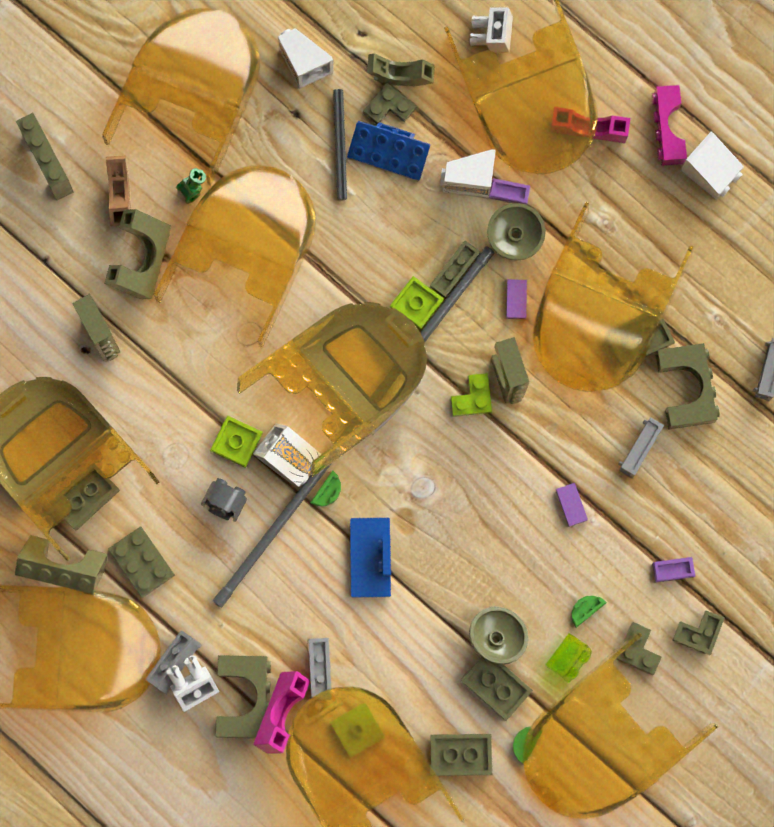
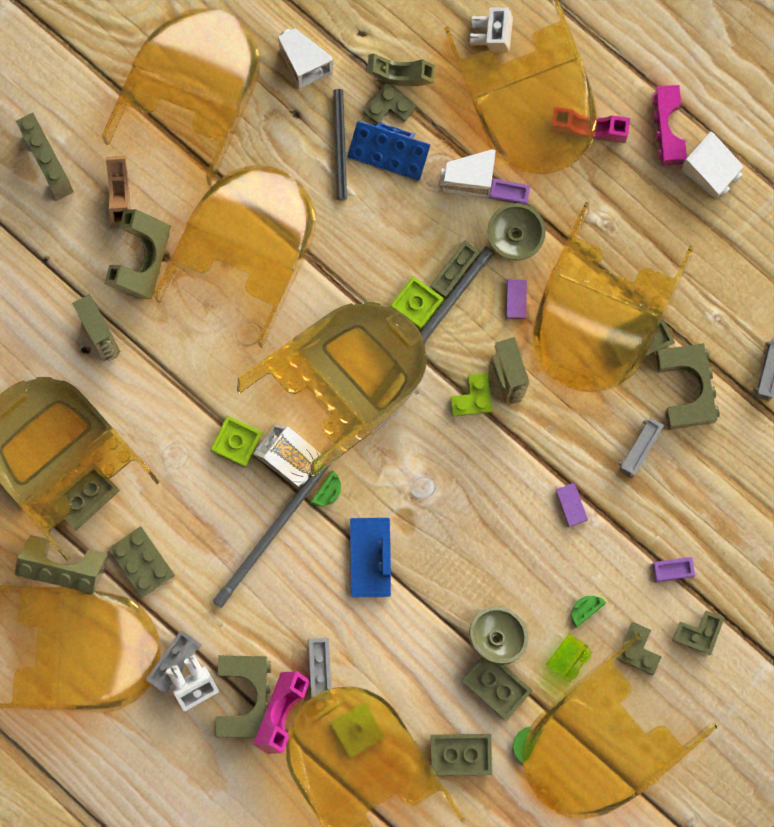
green connector [176,168,206,204] -> none
dark grey brick [201,478,247,522] -> none

